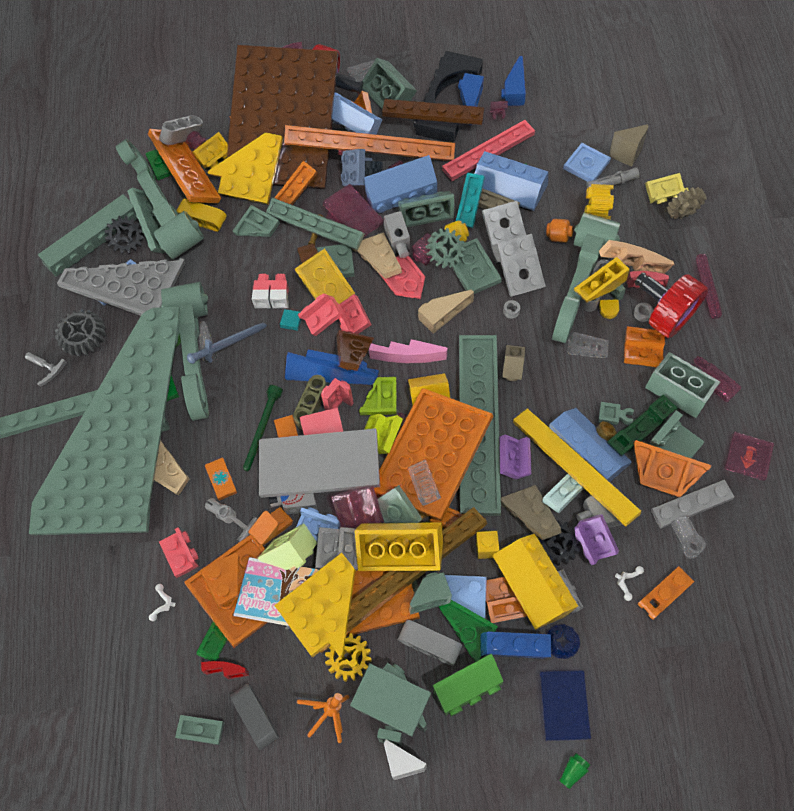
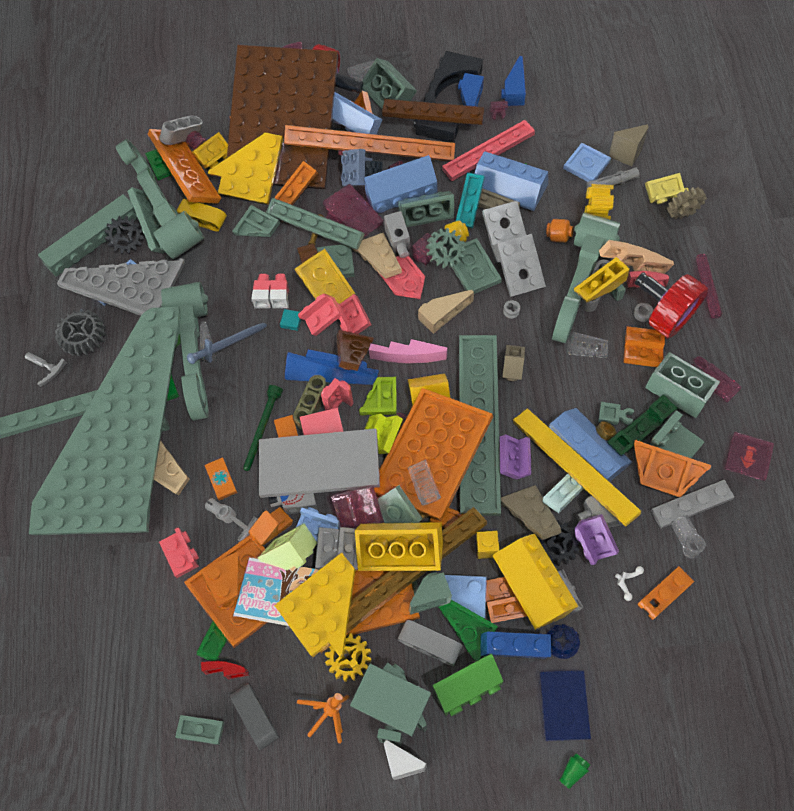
white piece [149,584,175,621] -> none
yellow tile [599,300,619,319] -> none

